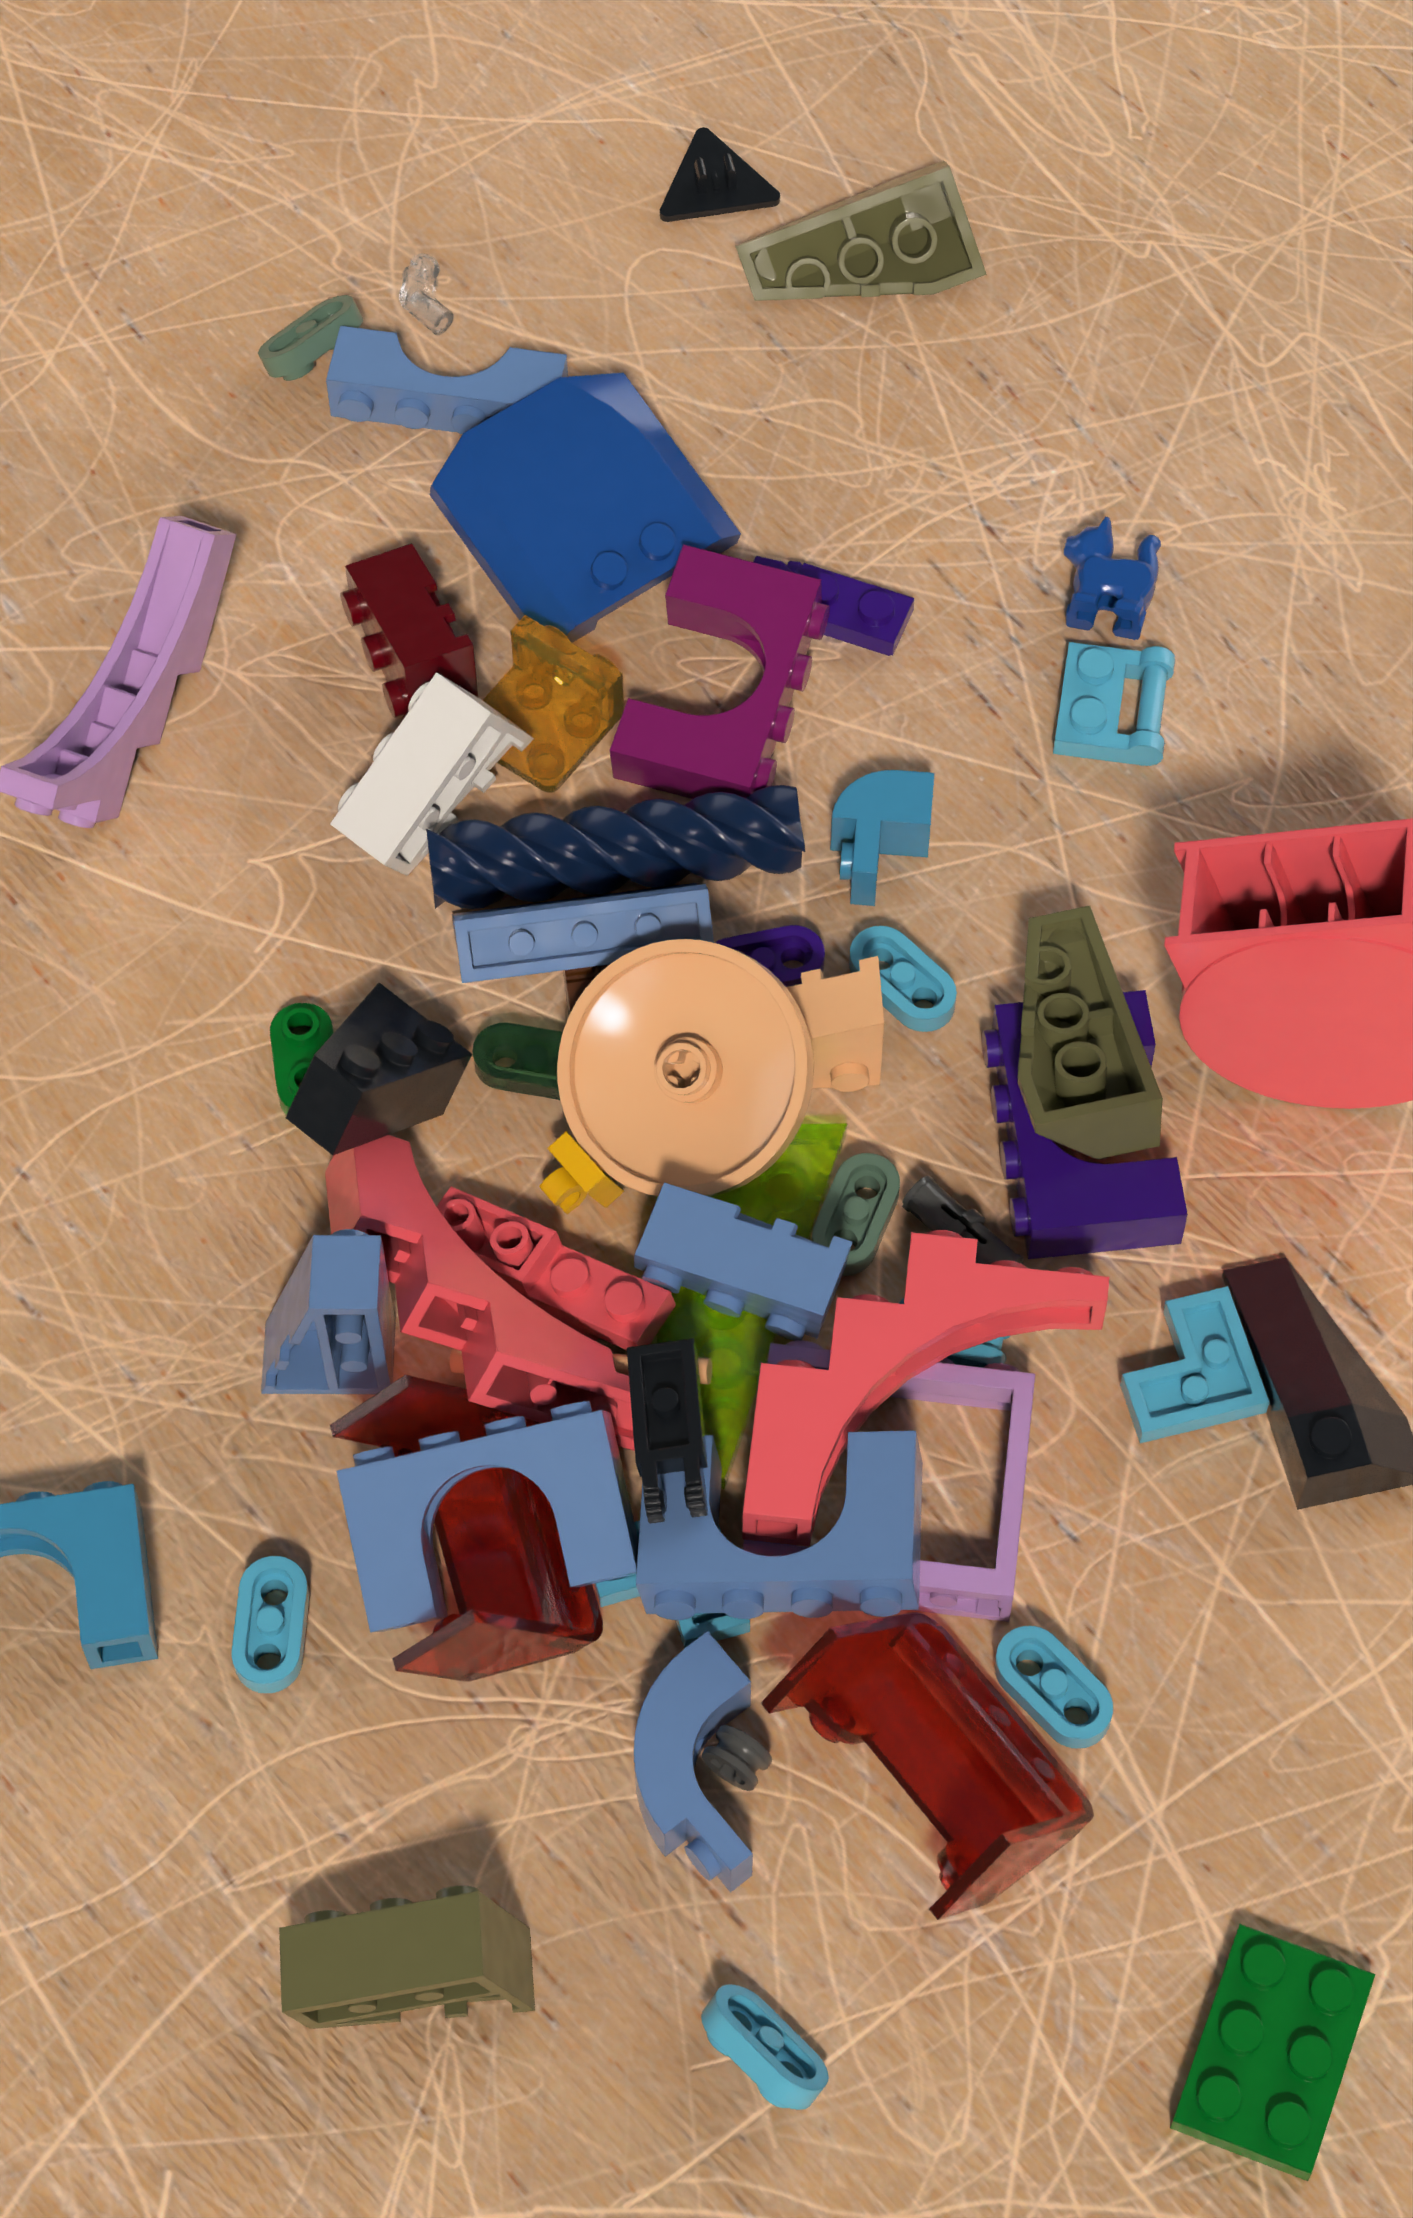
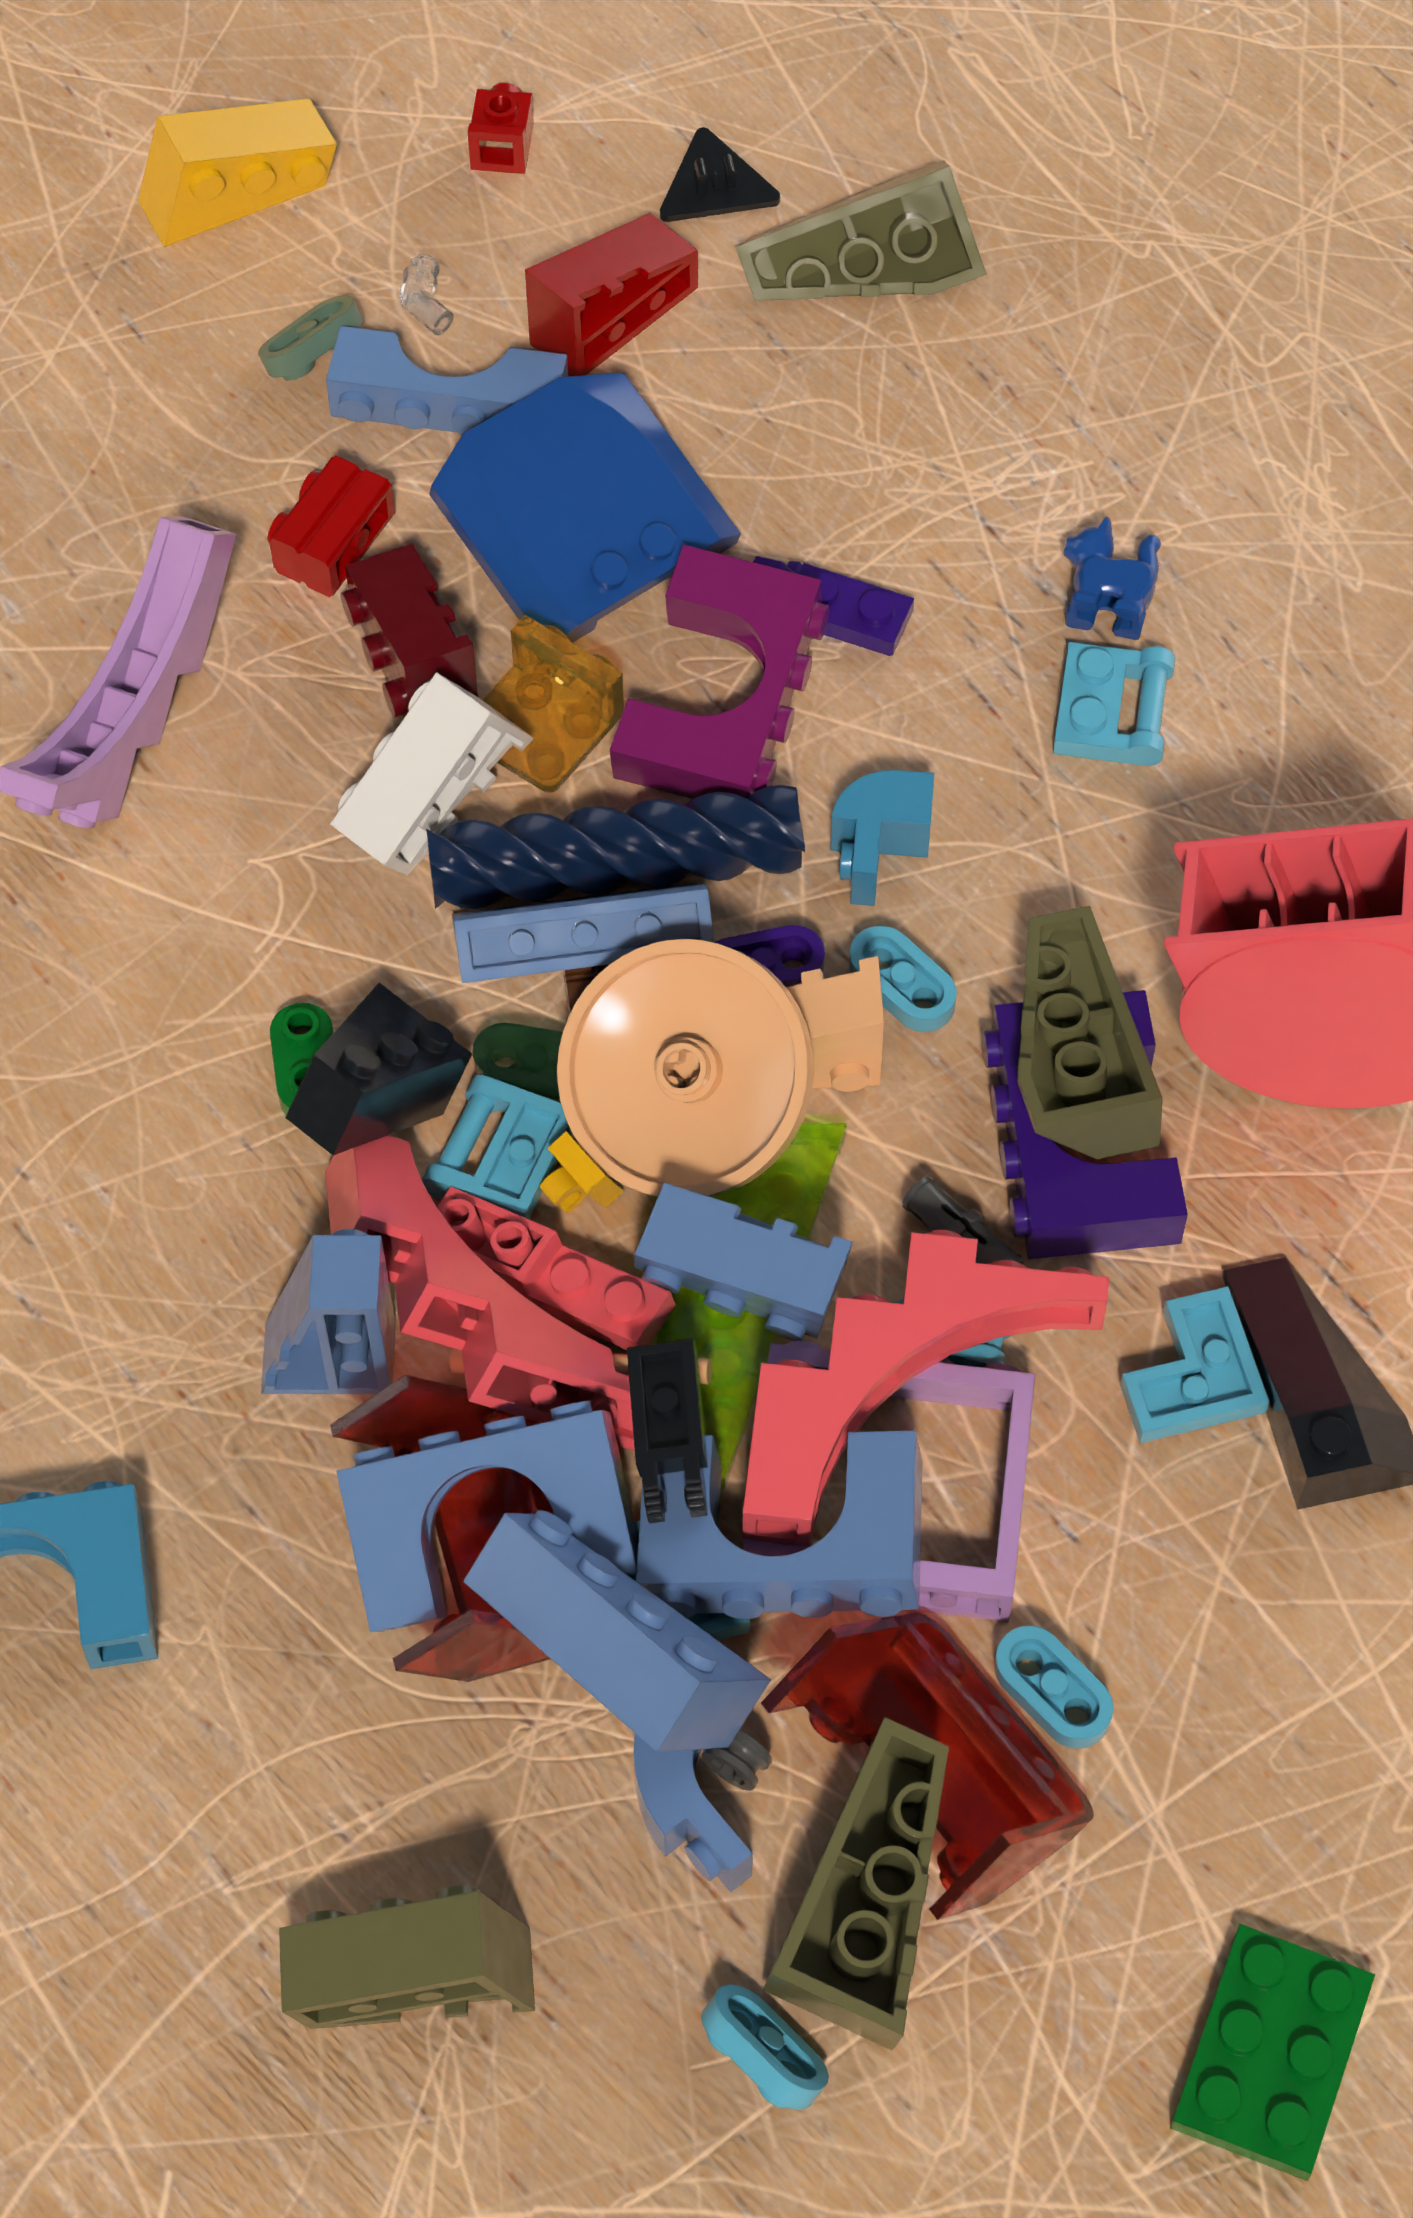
medium azure plate [231,1556,309,1693] -> none
sand green plate [812,1153,900,1276] -> none
none -> yellow wedge [138,98,337,247]
none -> red brick [267,455,395,598]
none -> medium azure plate [422,1075,572,1219]
none -> medium blue wedge [463,1510,771,1752]
none -> red brick [467,83,534,174]
none -> red wedge [525,213,698,376]
none -> olive wedge [763,1717,949,2050]

